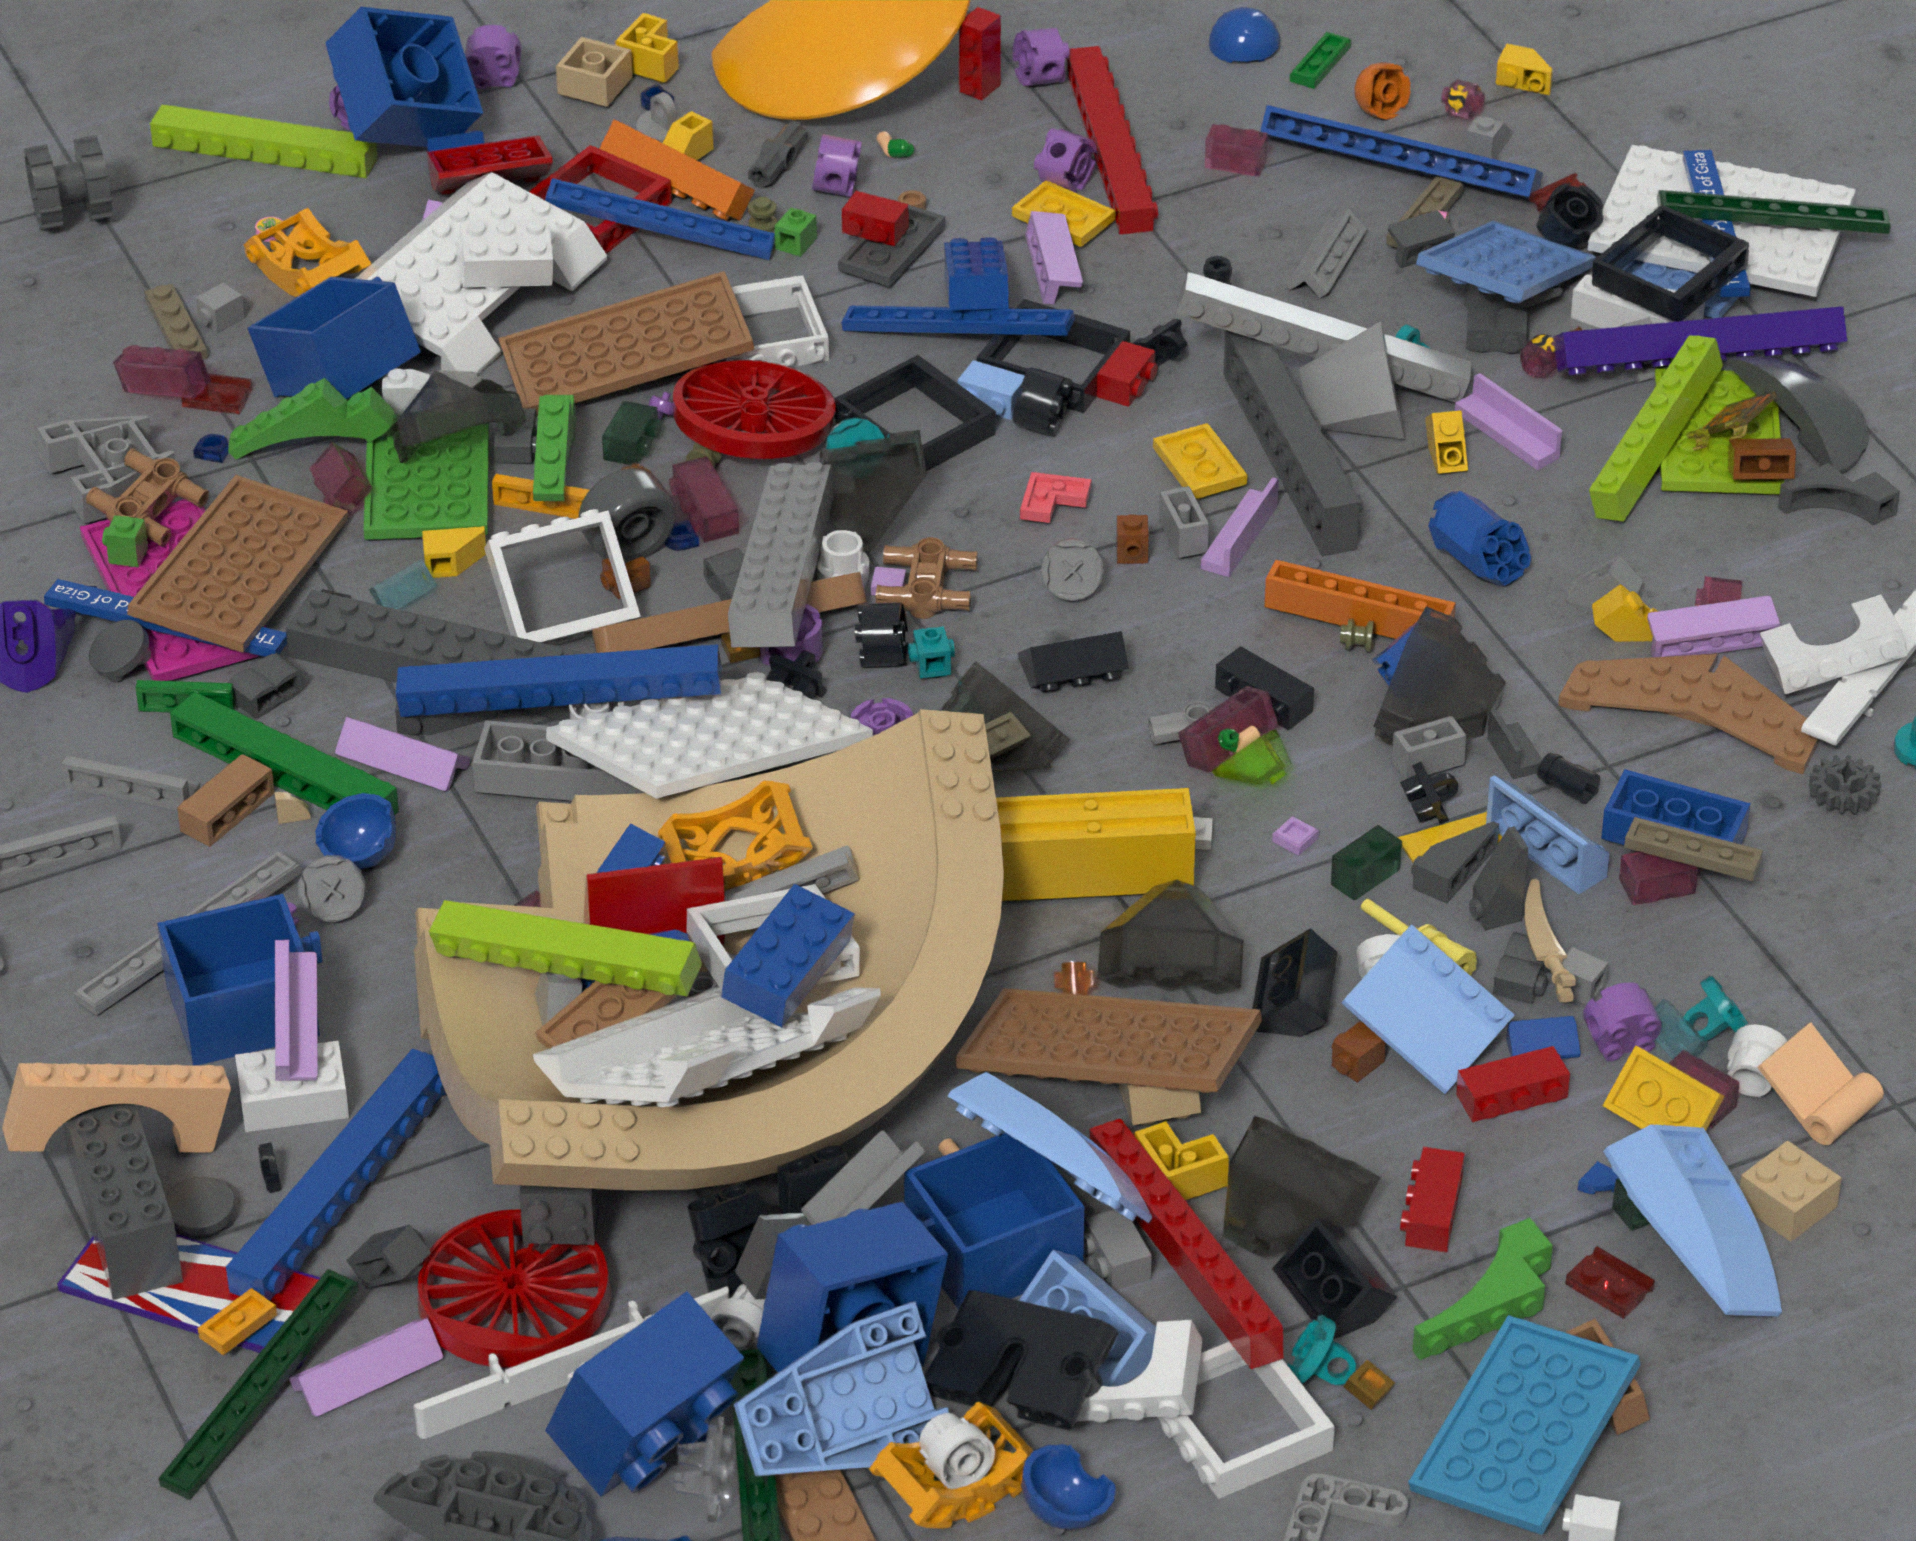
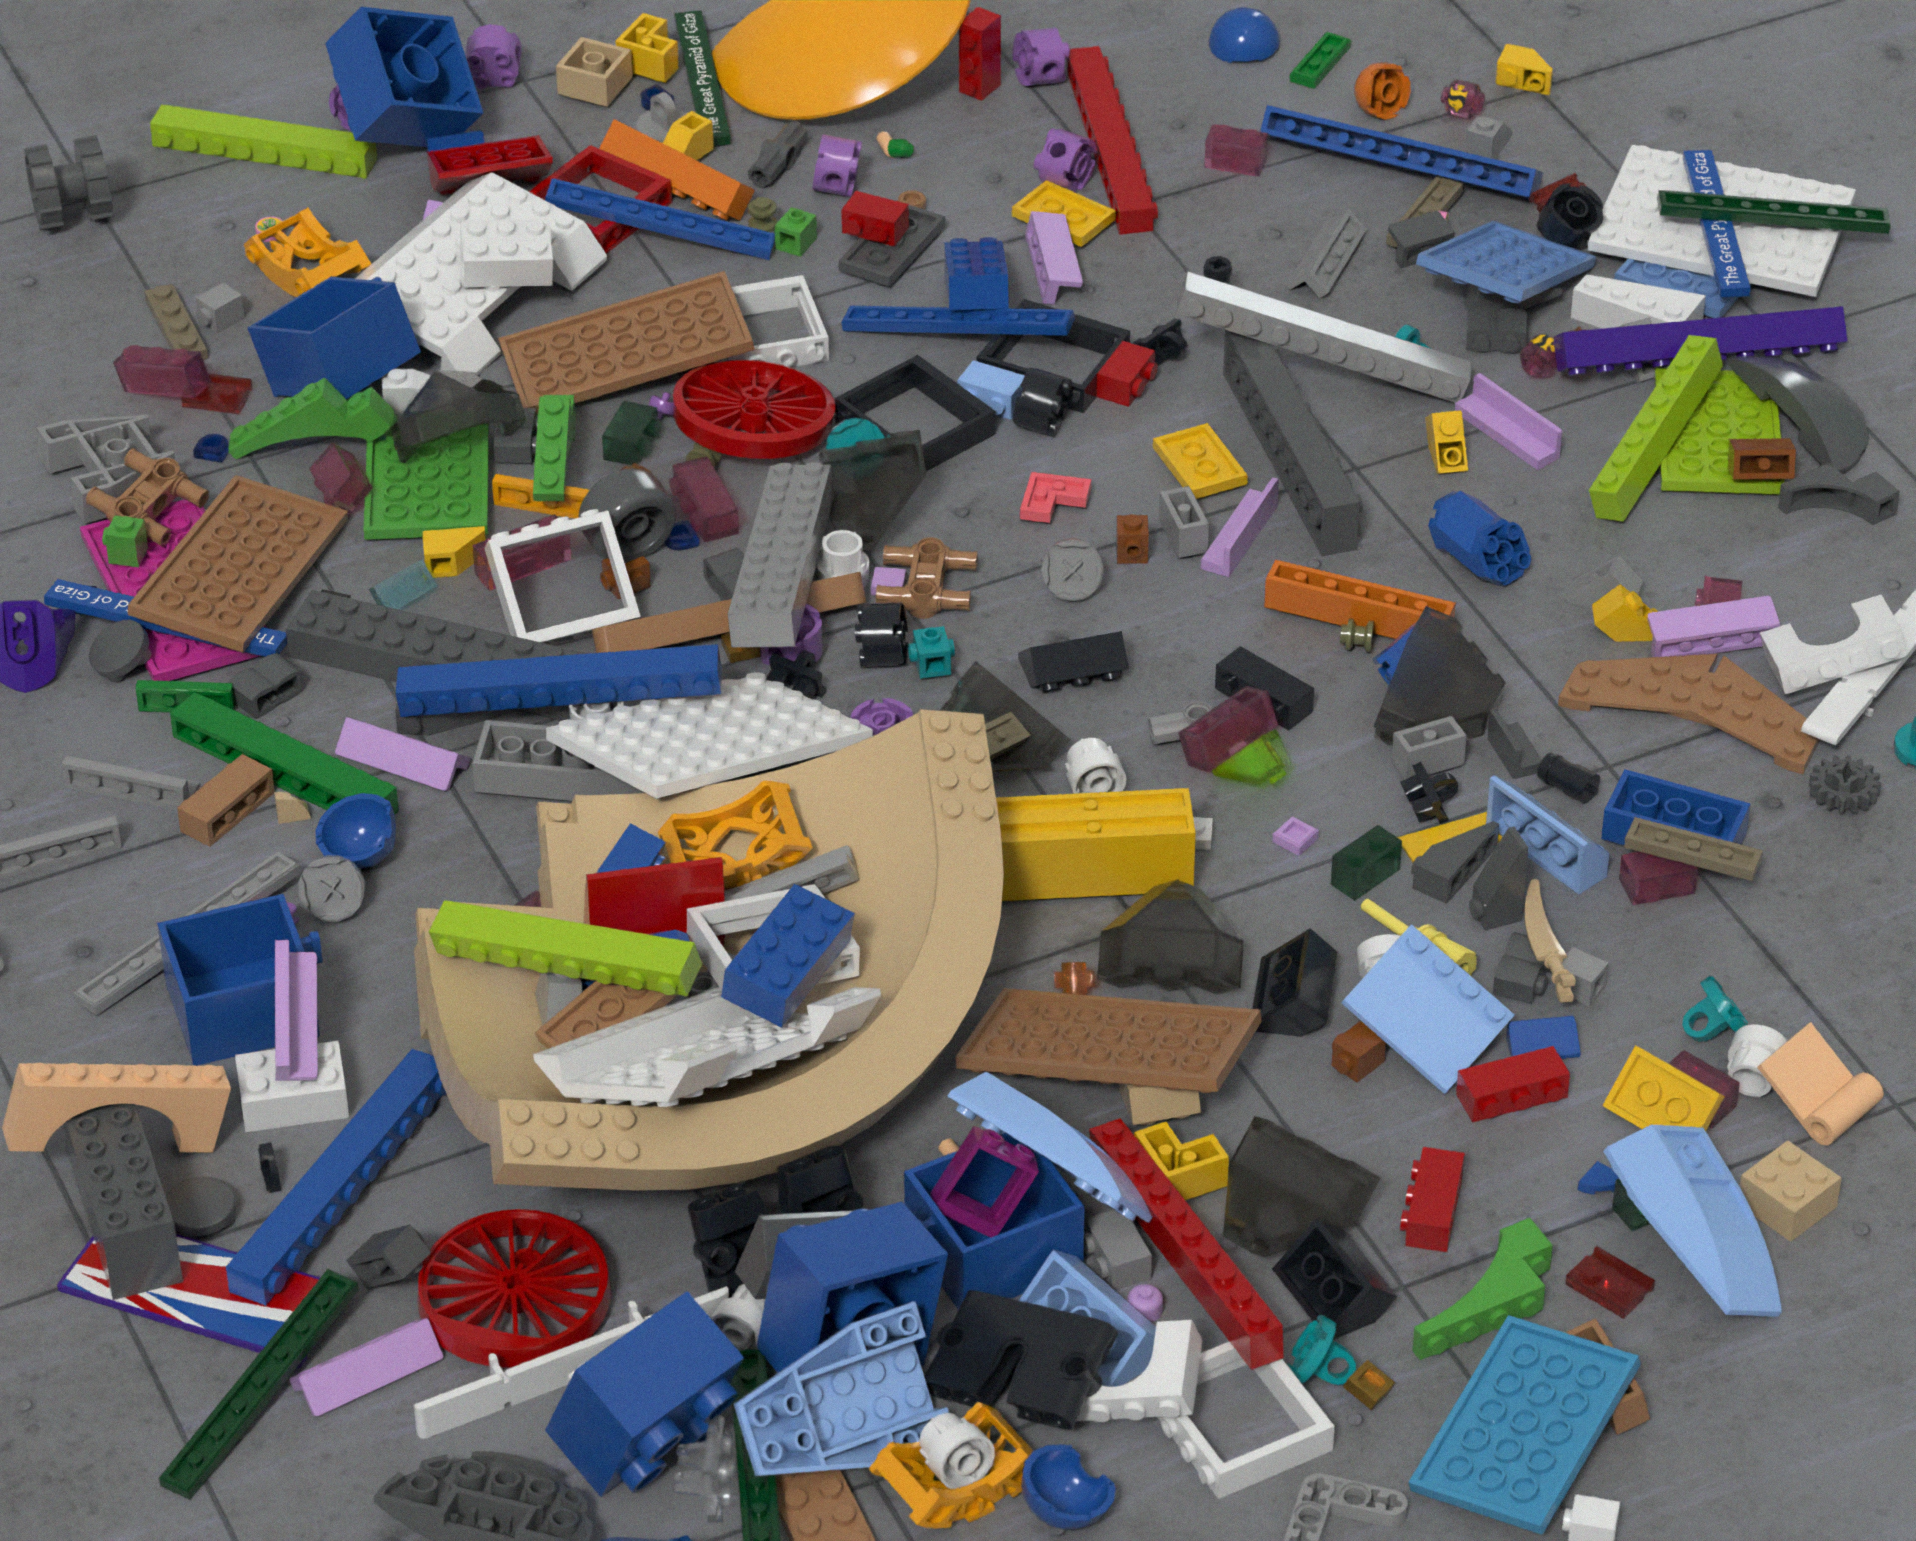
light orange plate [198,1288,277,1355] -> none
dark grey brick [519,1185,598,1245] -> none
light grey panel [801,1131,925,1225] -> none
arm [1218,725,1260,754] -> none
light grey wedge [1299,321,1405,439] -> none
medium lavender brick [1583,982,1662,1062] -> none
black window [1591,205,1749,322] -> none
clear light blue plate [1655,999,1709,1070] -> none
flag [1687,391,1777,451] -> none
none -> clear pink brick [472,514,571,591]
none -> dark green tile [674,10,731,146]
none -> magenta window [930,1126,1039,1238]
none -> white piece [1065,738,1126,794]
none -> lavender piece [1127,1284,1163,1323]

